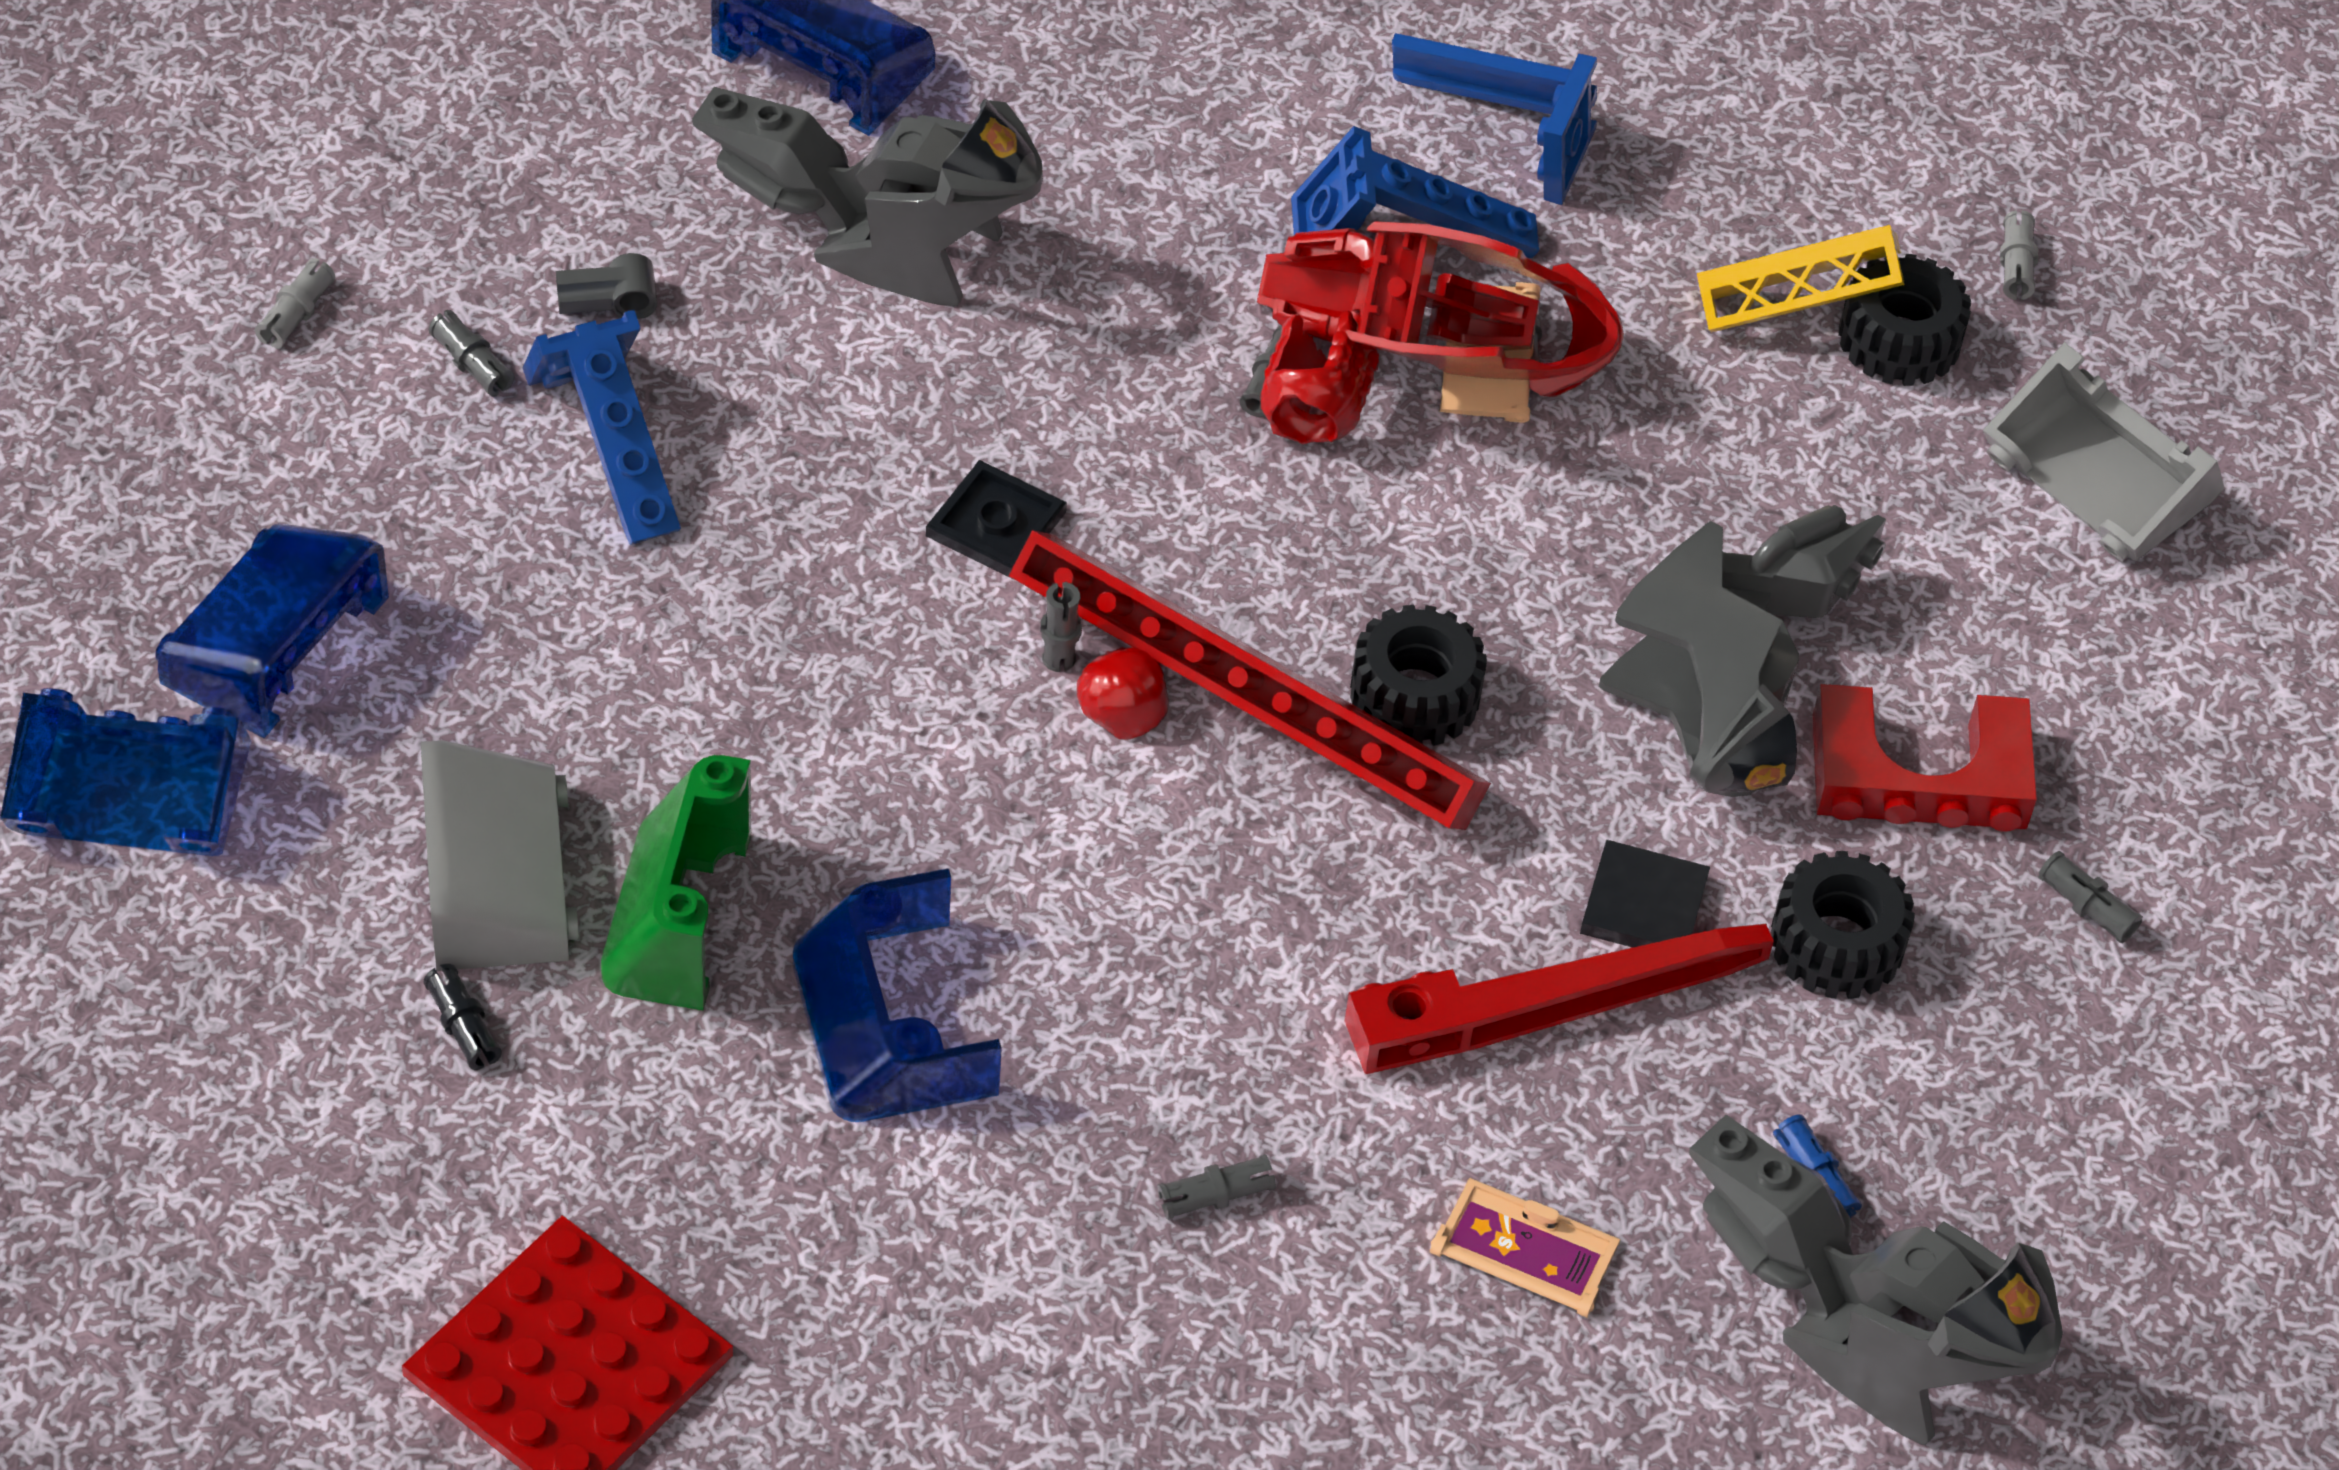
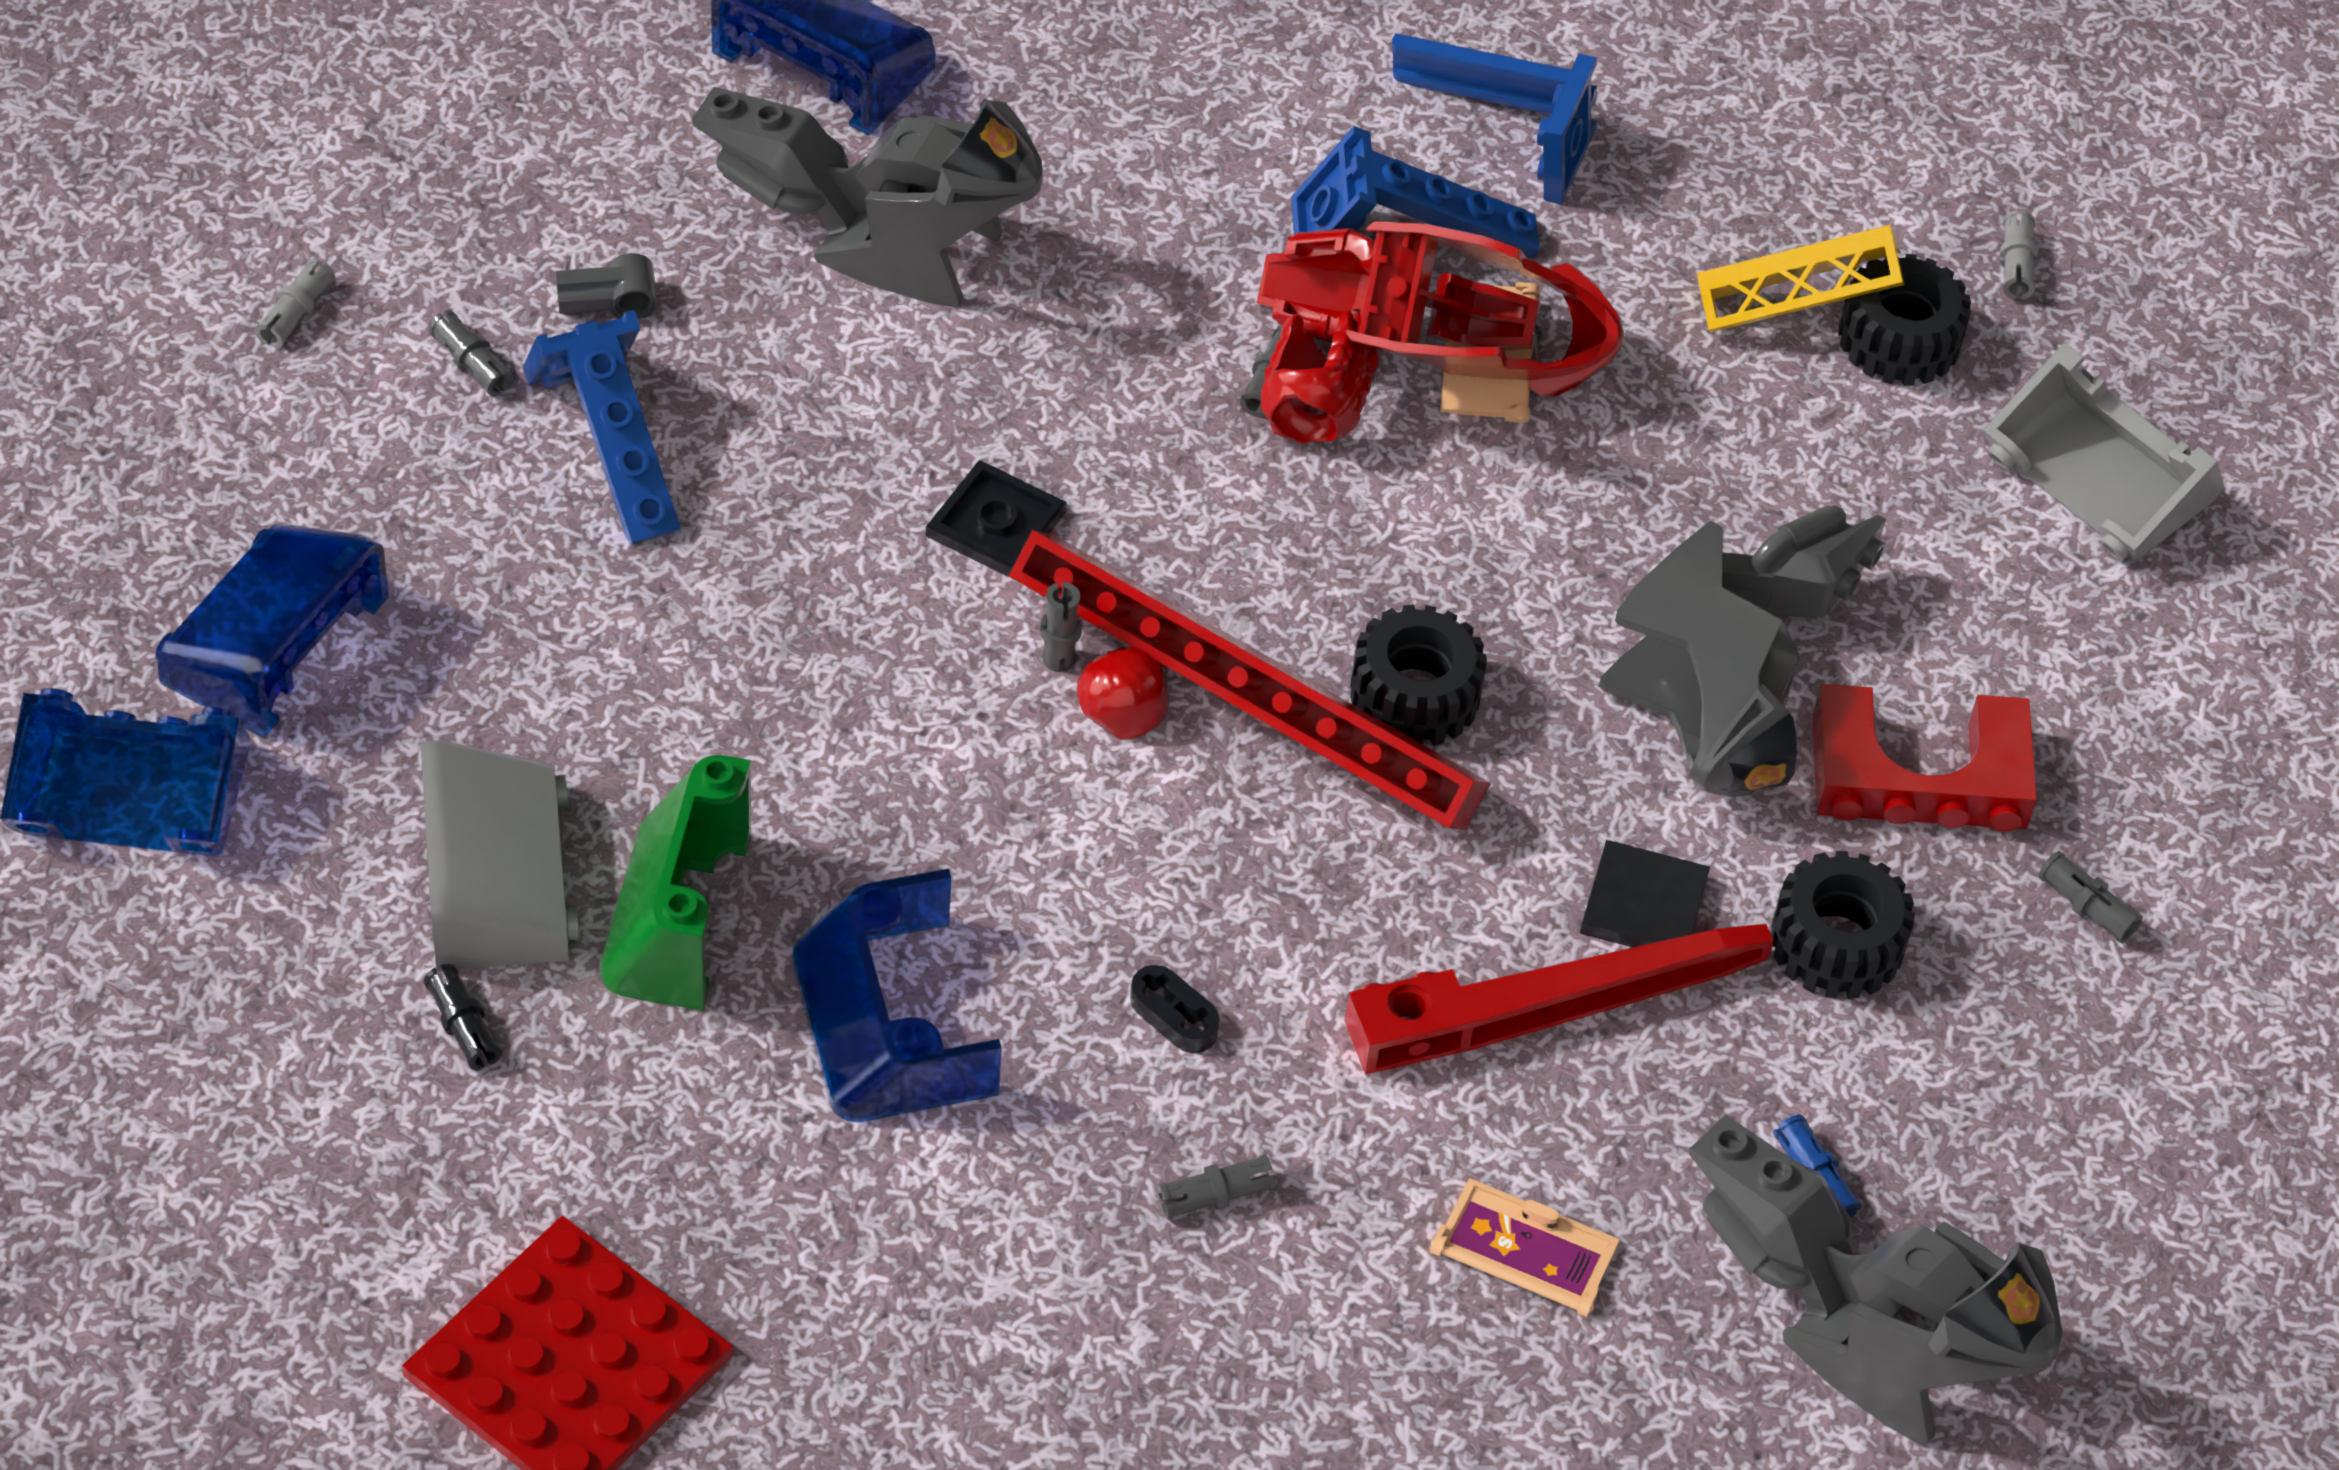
none -> black beam [1130,965,1220,1053]

